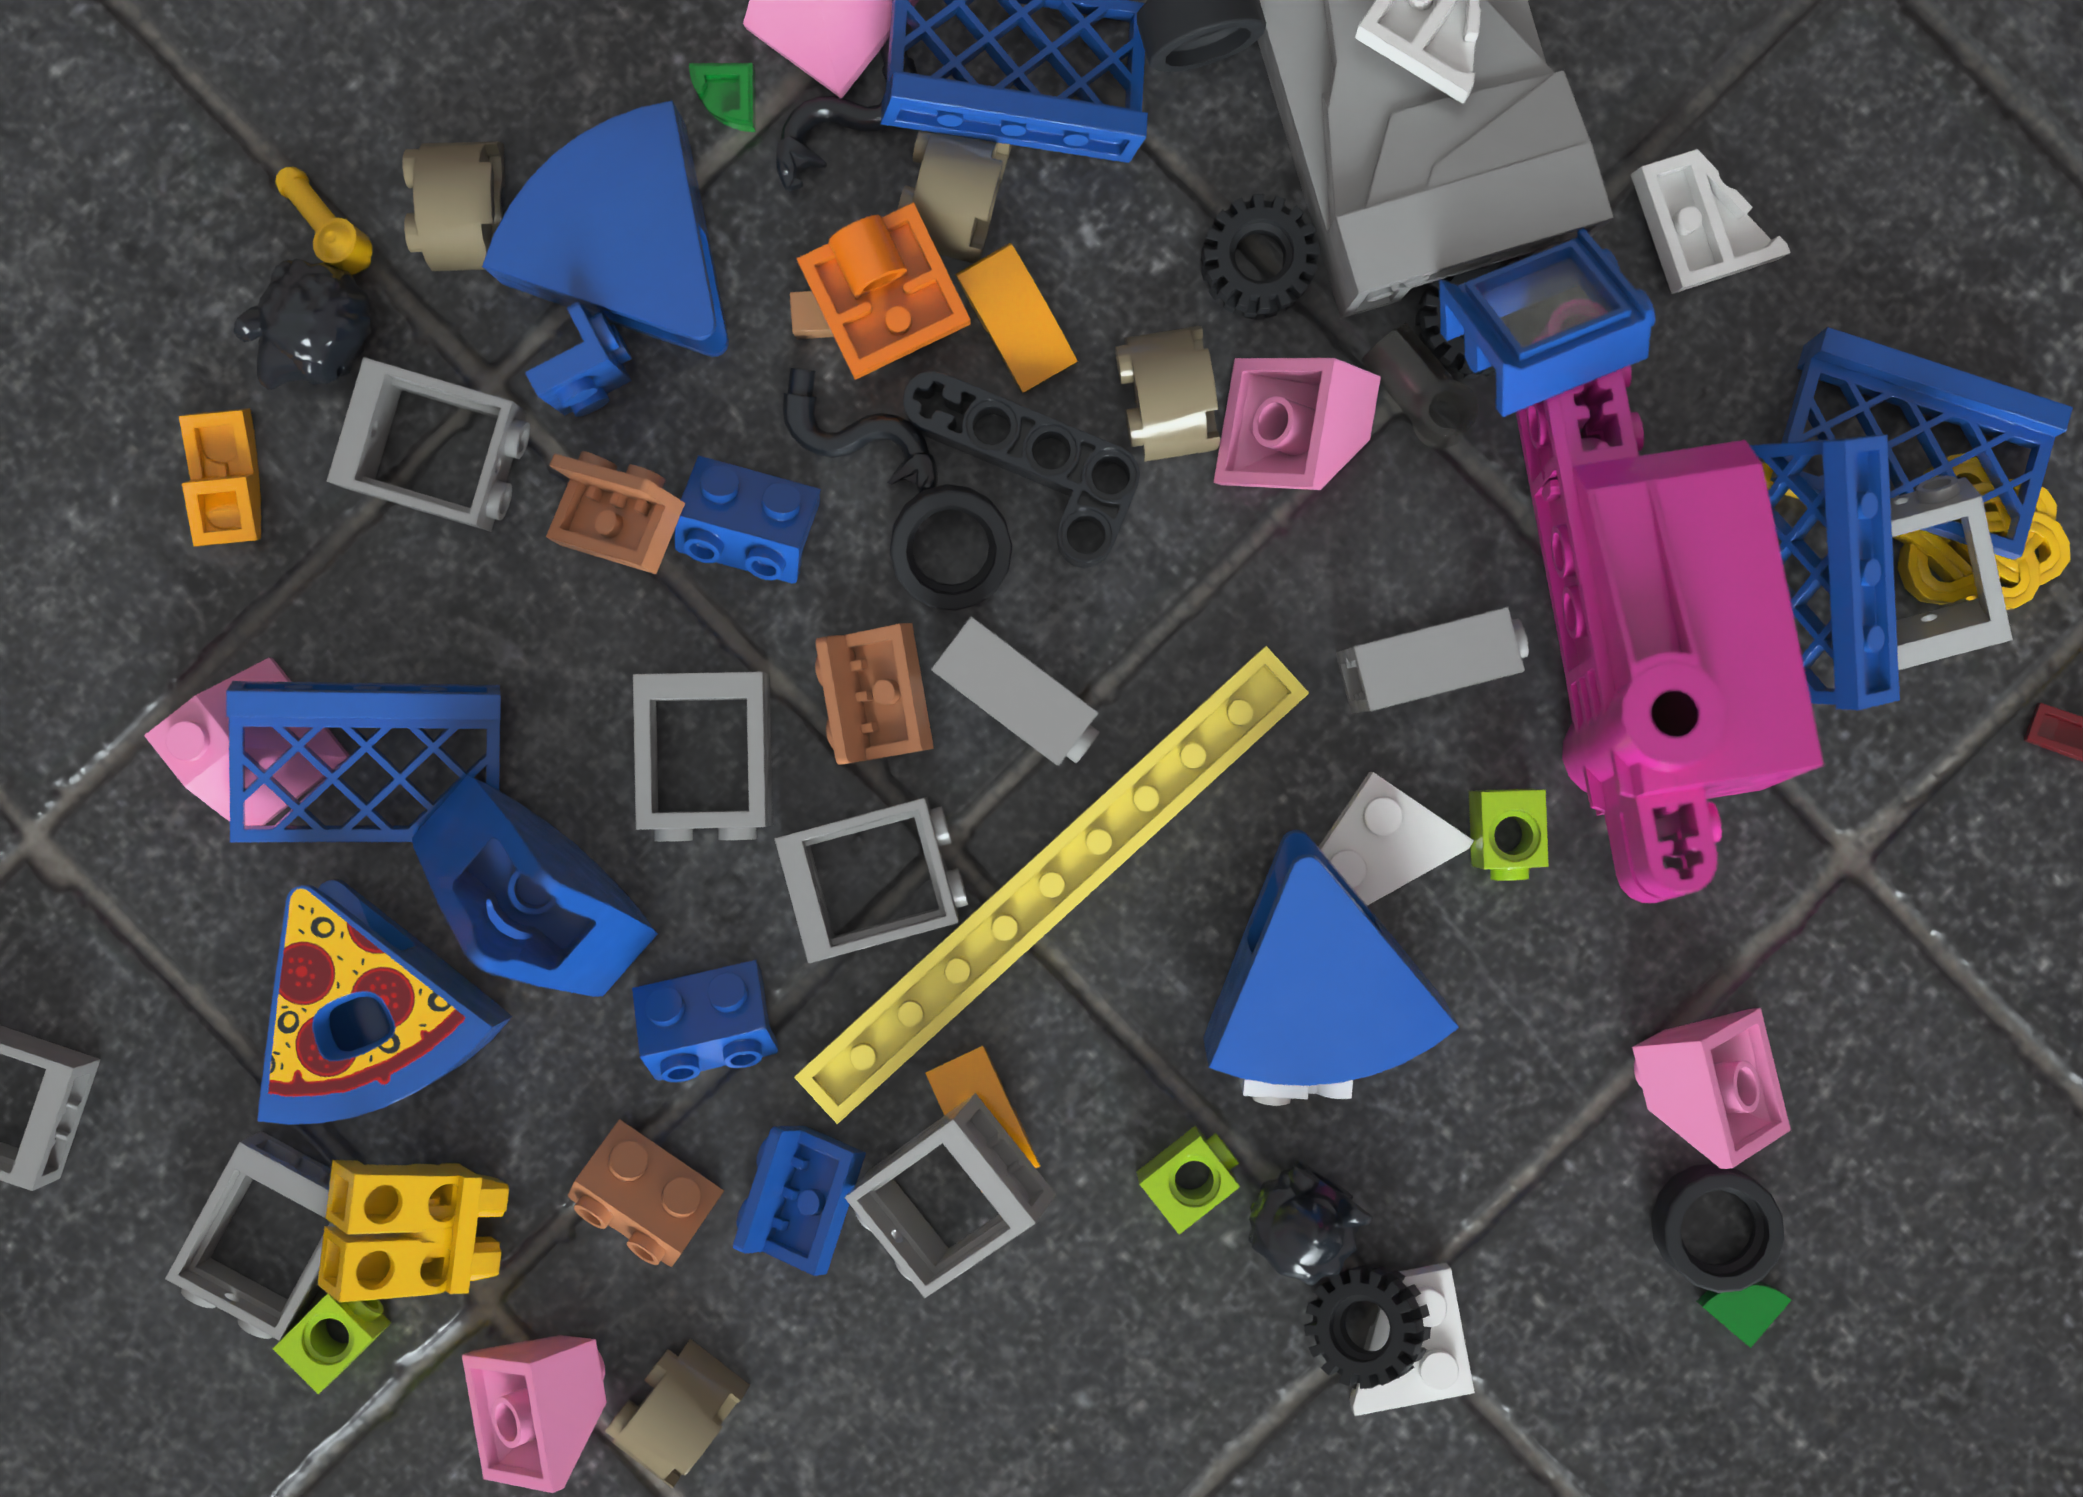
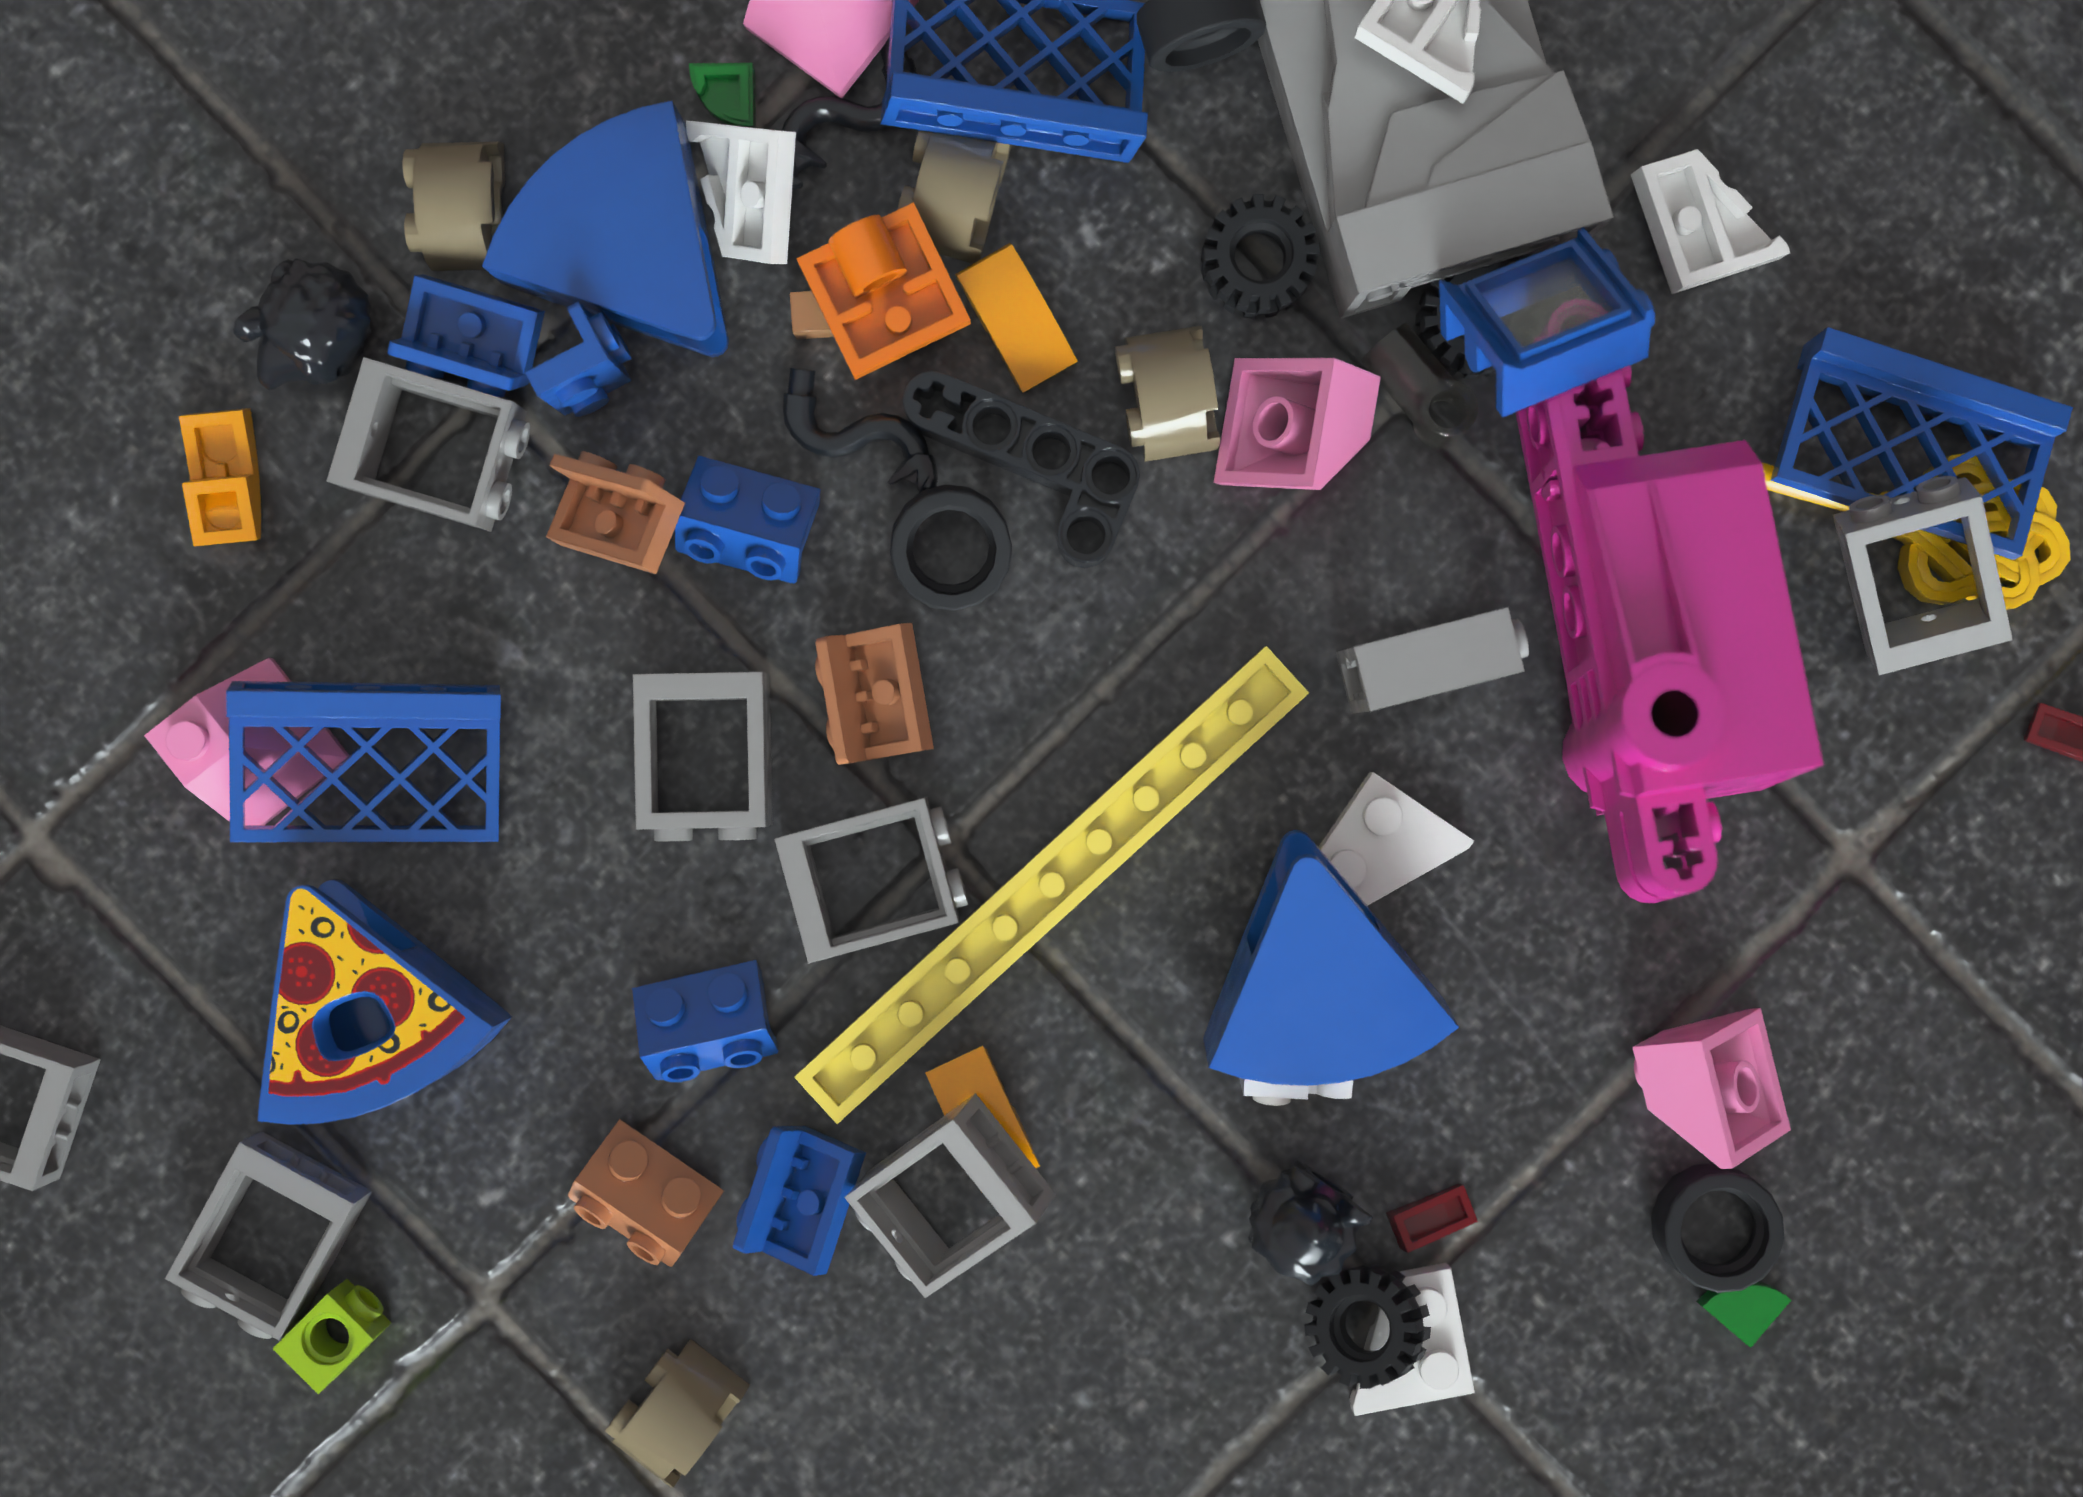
yellow piece [275,167,373,275] -> none
yellow hips [317,1160,509,1302] -> none
blue piece [412,775,658,997] -> none
bright pink slope [462,1335,607,1493] -> none
light grey window [931,617,1100,766] -> none
lime brick [1136,1125,1240,1235] -> none
lime brick [1469,788,1549,881] -> none
blue fence [1749,435,1900,710] -> none
none -> blue bracket [387,274,545,397]
none -> white wing [686,120,796,264]
none -> dark red piece [1386,1183,1478,1253]

